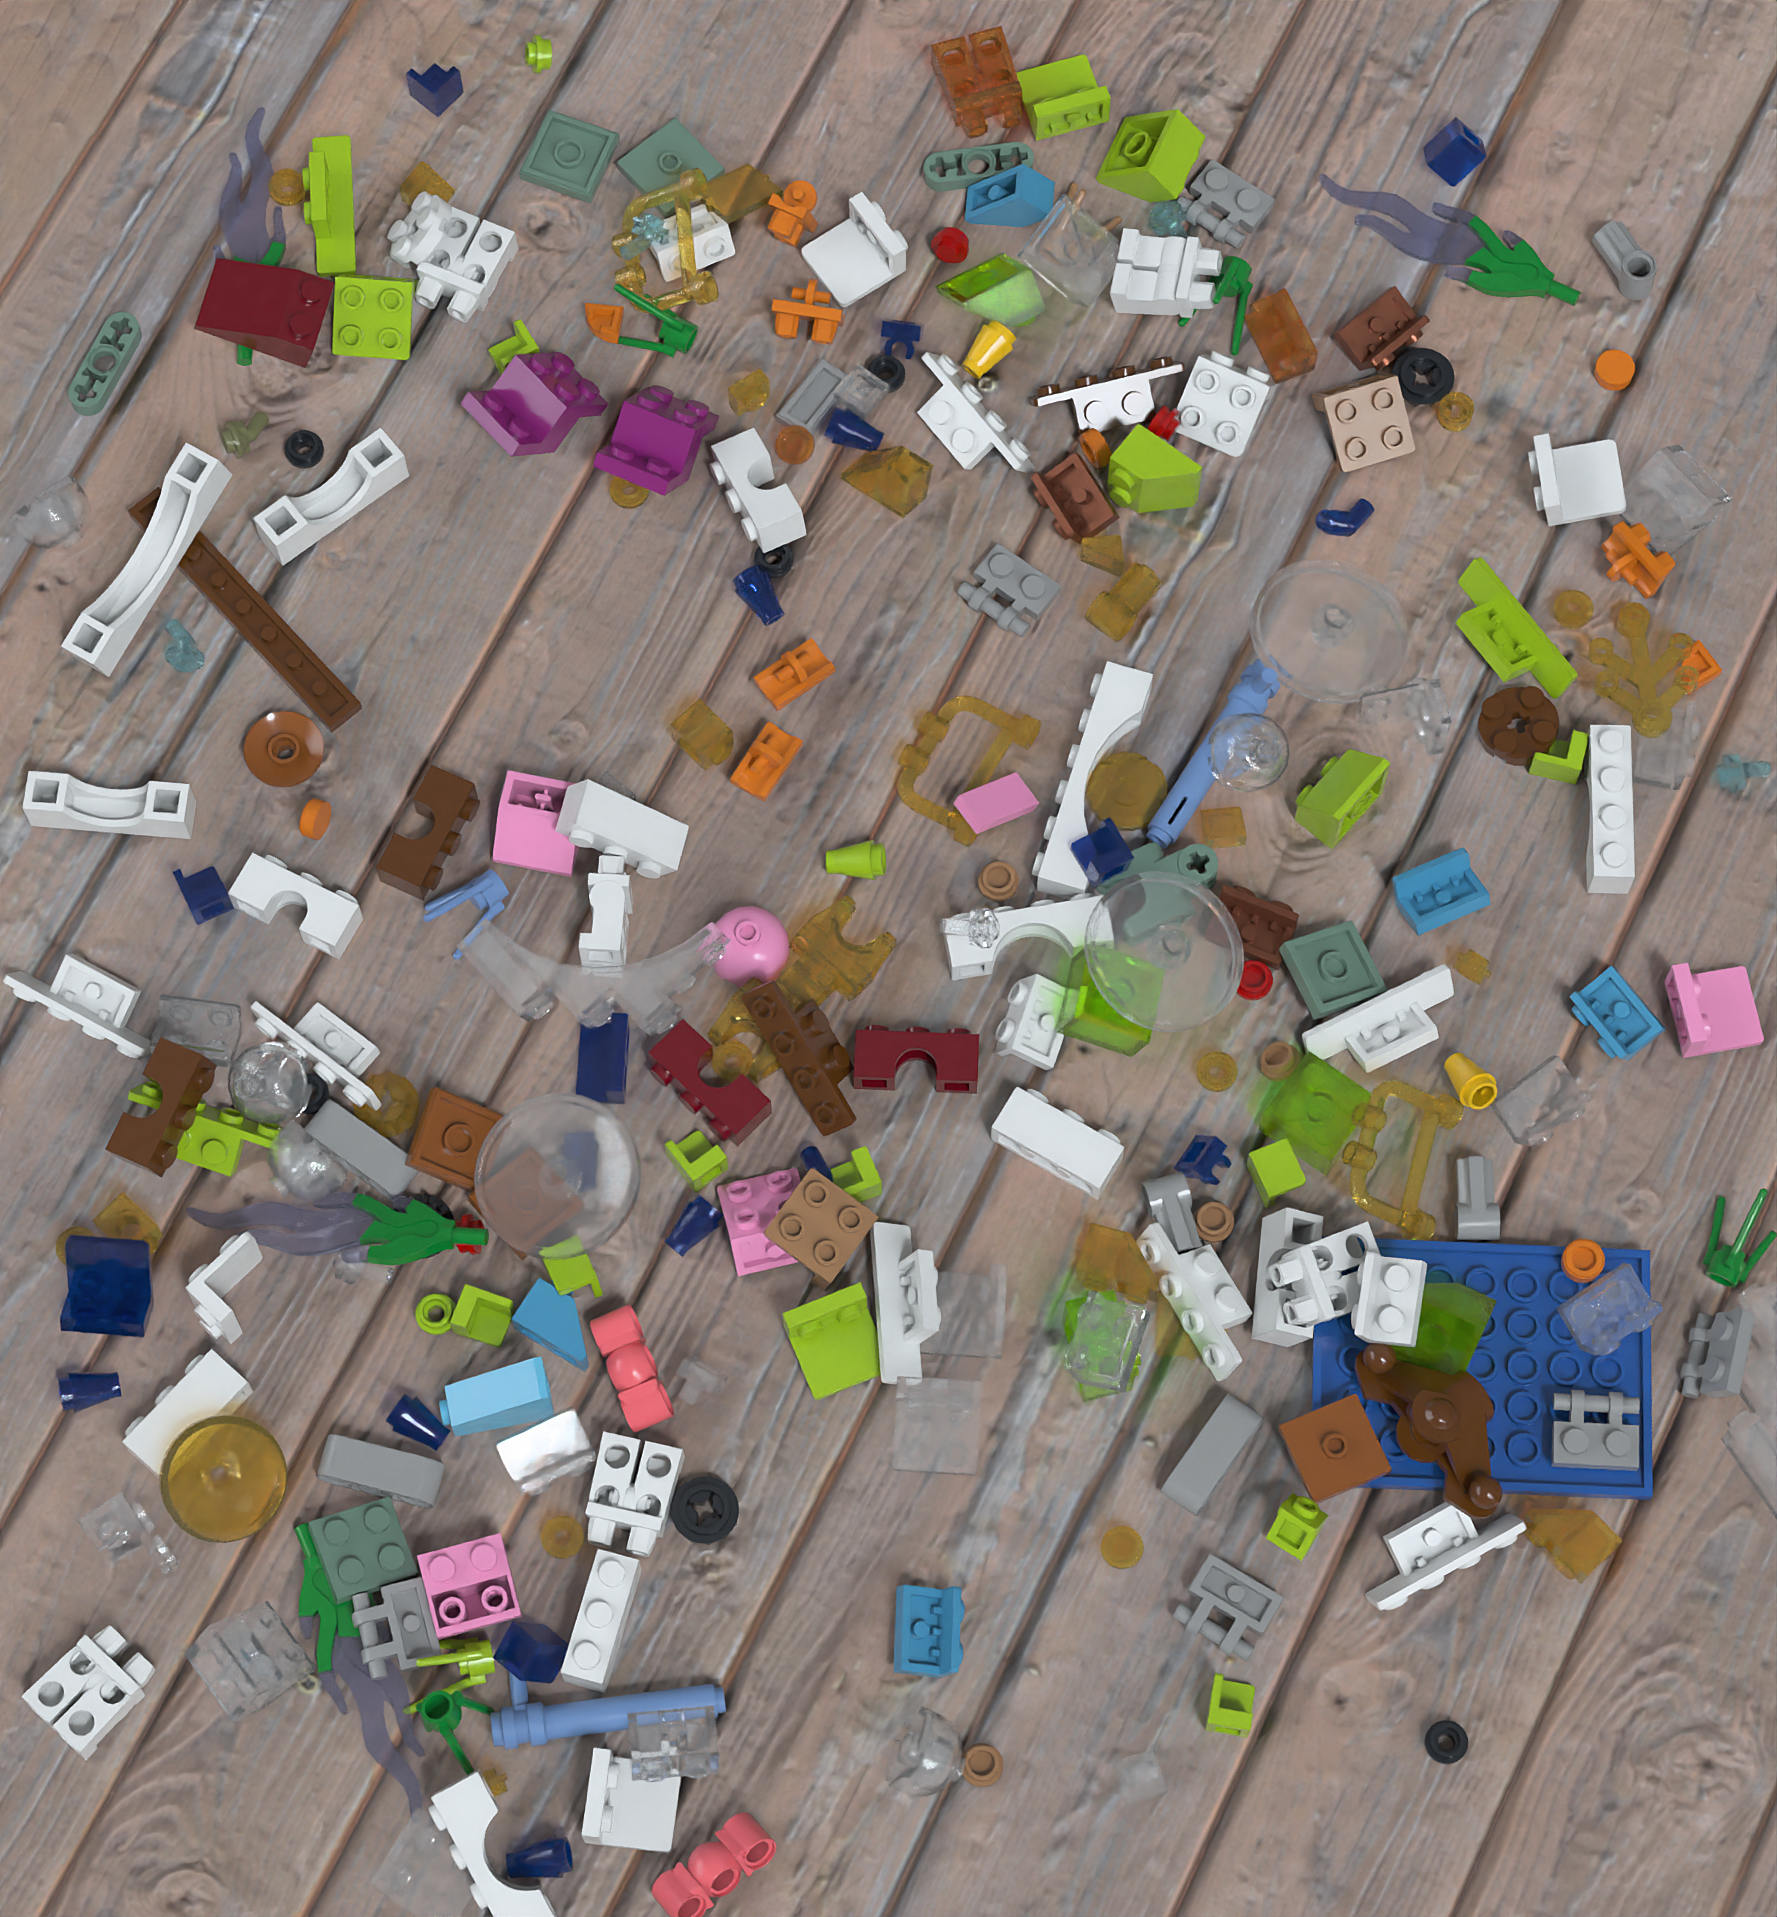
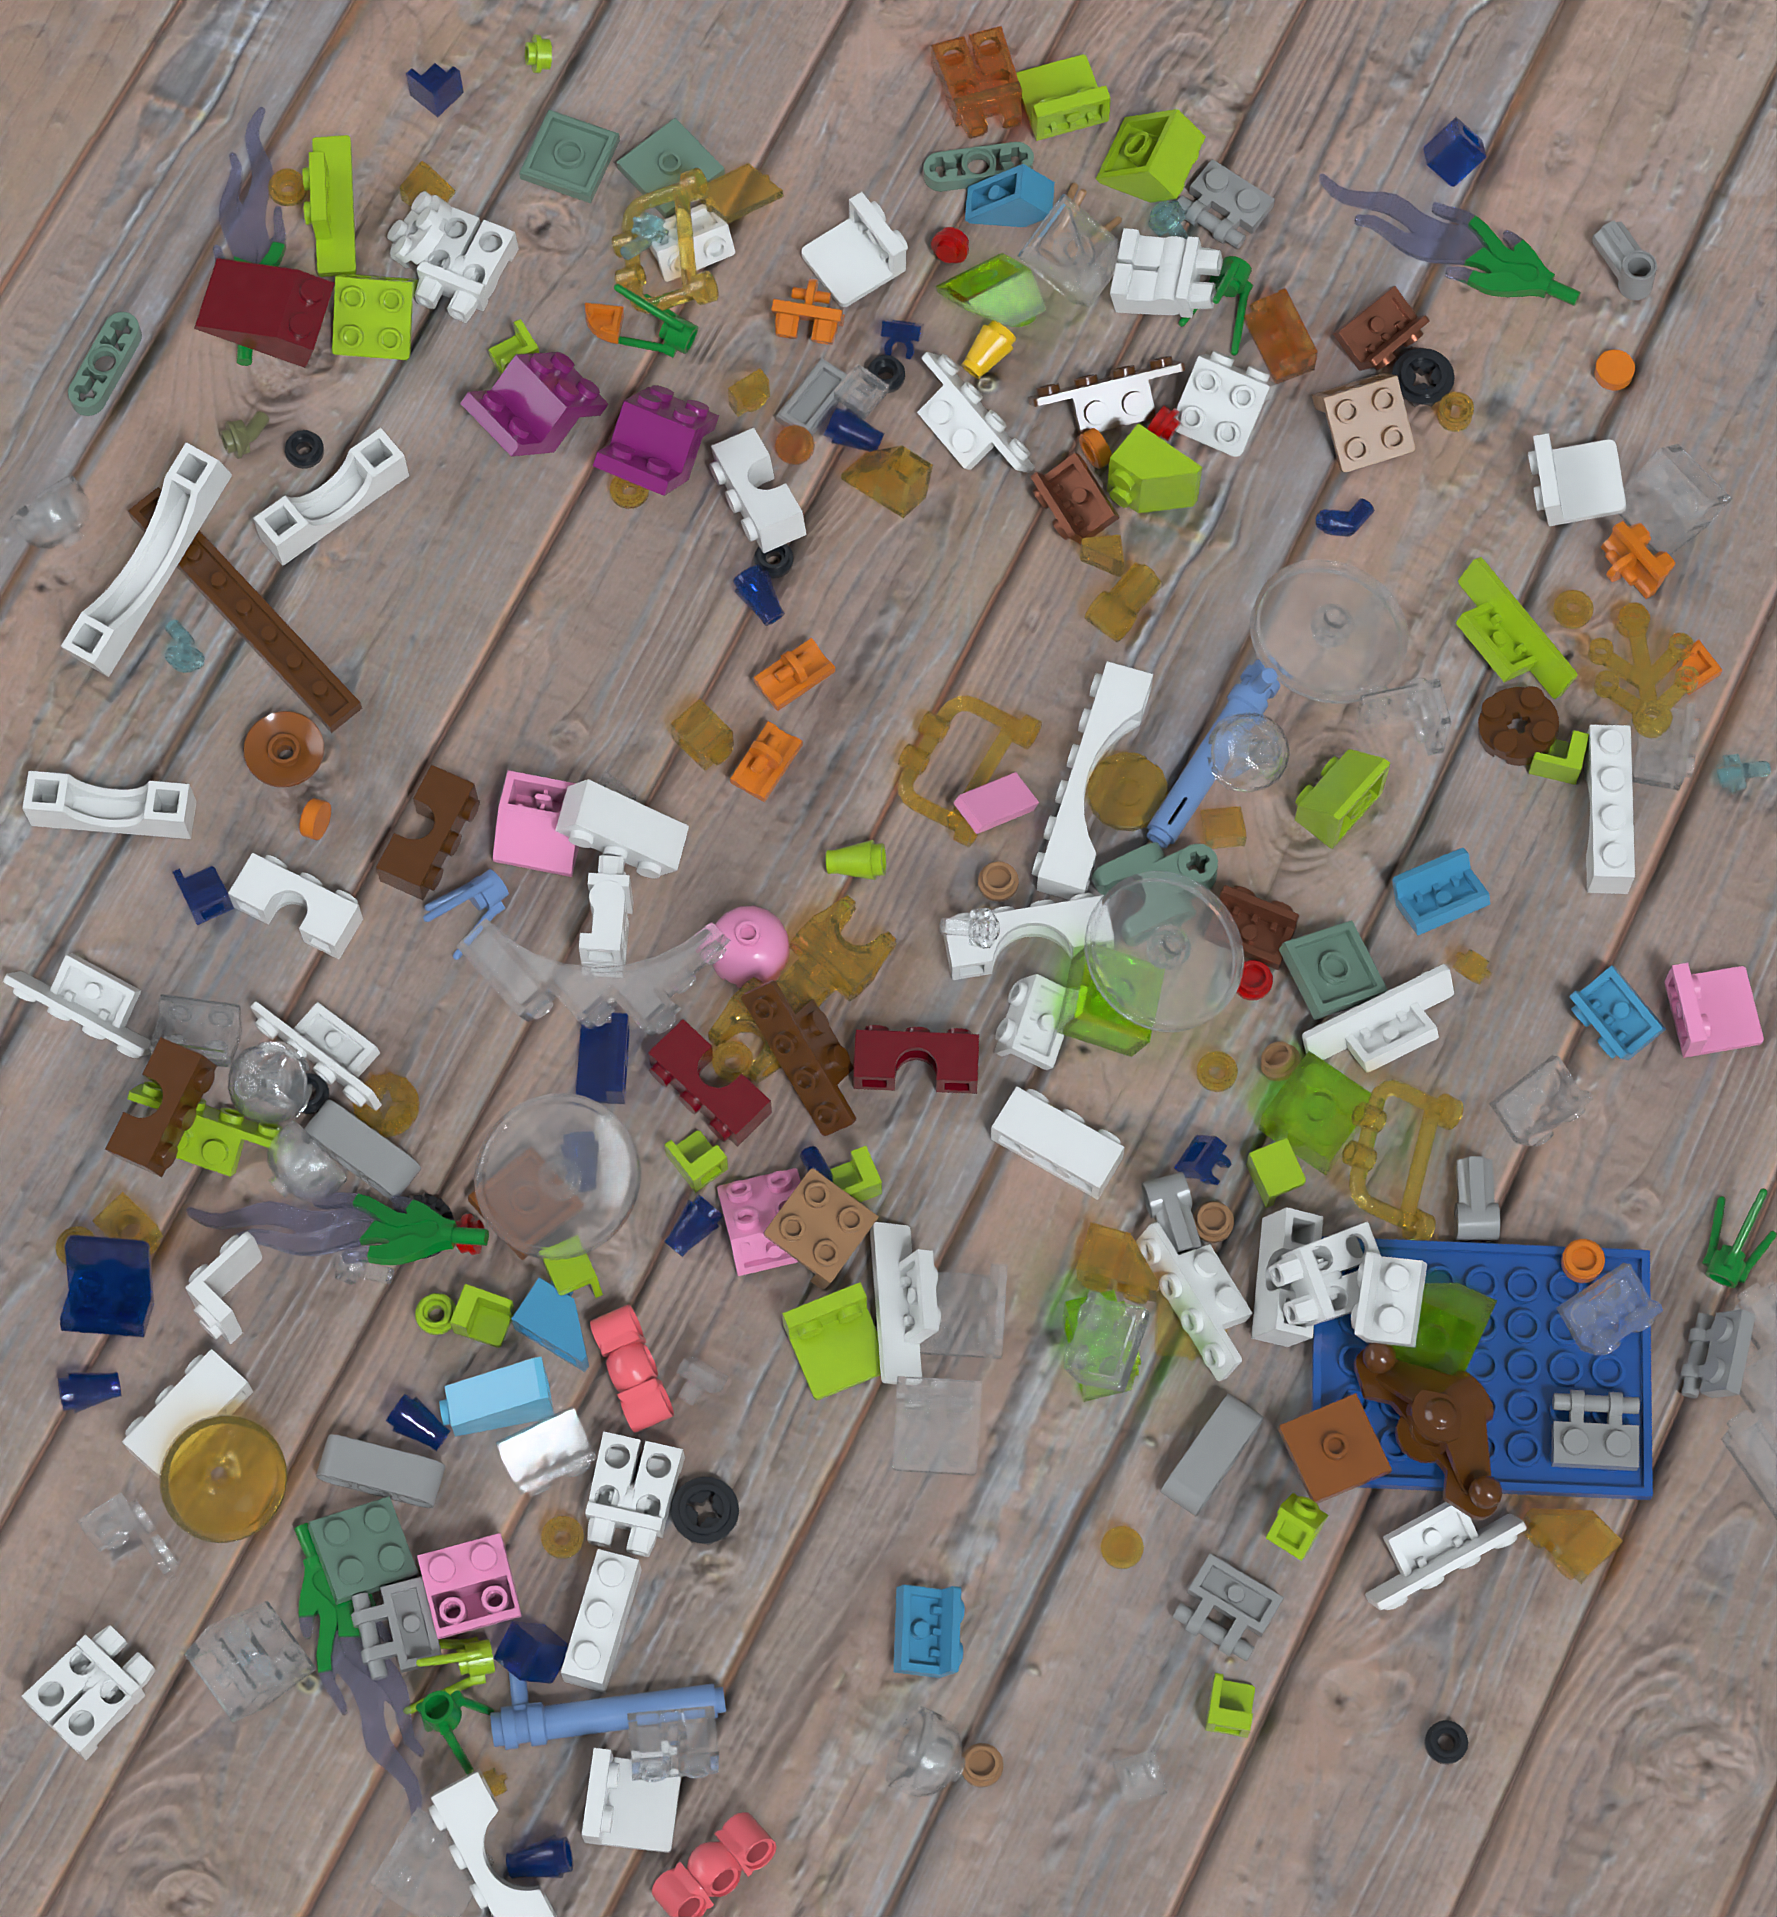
dark orange plate [405,1087,509,1193] -> none
orange hips [767,180,818,248] -> none
light grey plate [957,543,1061,638] -> none
clear blue panel [1070,817,1134,888] -> none
yellow cone [1444,1053,1498,1110] -> none

